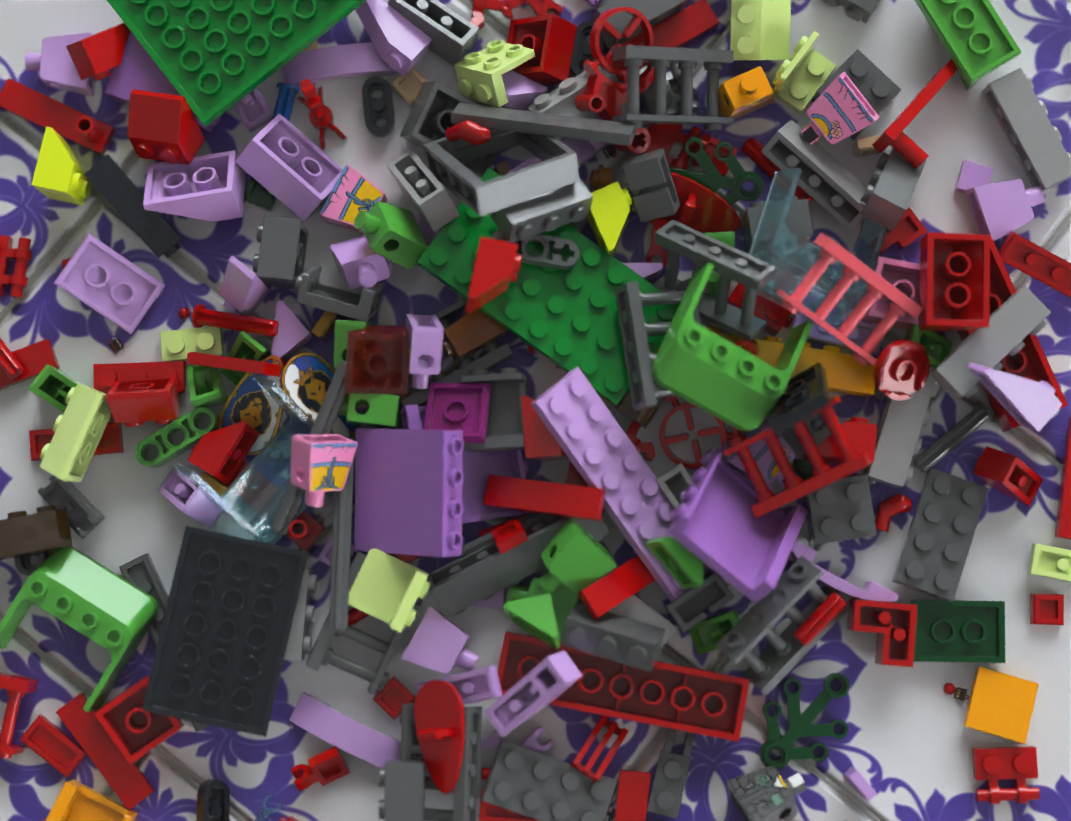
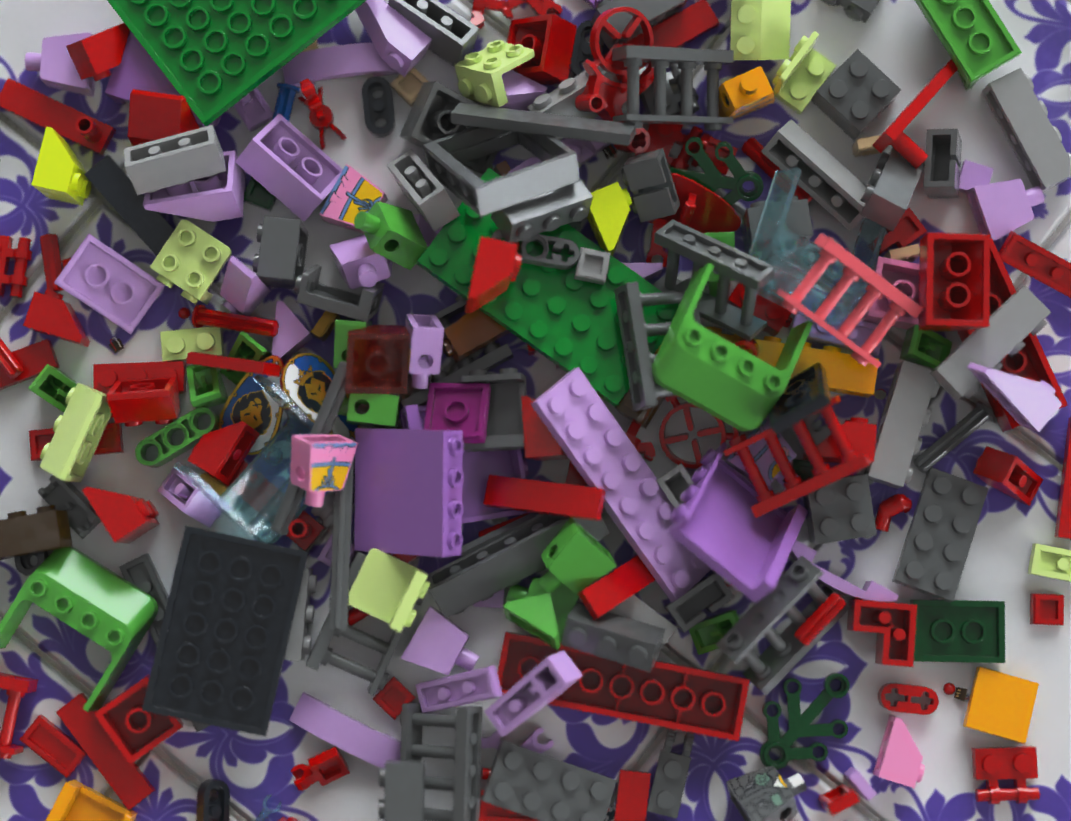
red shield [414,680,465,794] -> none
red arm [446,120,491,146] -> none
red tile [491,518,529,554] -> none
red tile [570,715,629,783] -> none
dark orange plate [589,164,612,191] -> none
bright green slope [645,537,703,589] -> none
bright pink torso [801,72,879,145] -> none
red tile [873,339,931,401] -> none
none -> red slope [23,290,90,347]
none -> red axle [40,234,64,292]
none -> red slope [82,487,159,544]
none -> light grey brick [124,125,226,195]
none -> yellowish green bracket [149,219,232,305]
none -> light grey tile [574,247,611,285]
none -> red tile [818,784,860,816]
none -> bright pink slope [873,715,925,788]
none -> red beam [878,683,939,715]
none -> tan tile [883,244,920,262]
none -> dark grey piece [924,129,962,198]

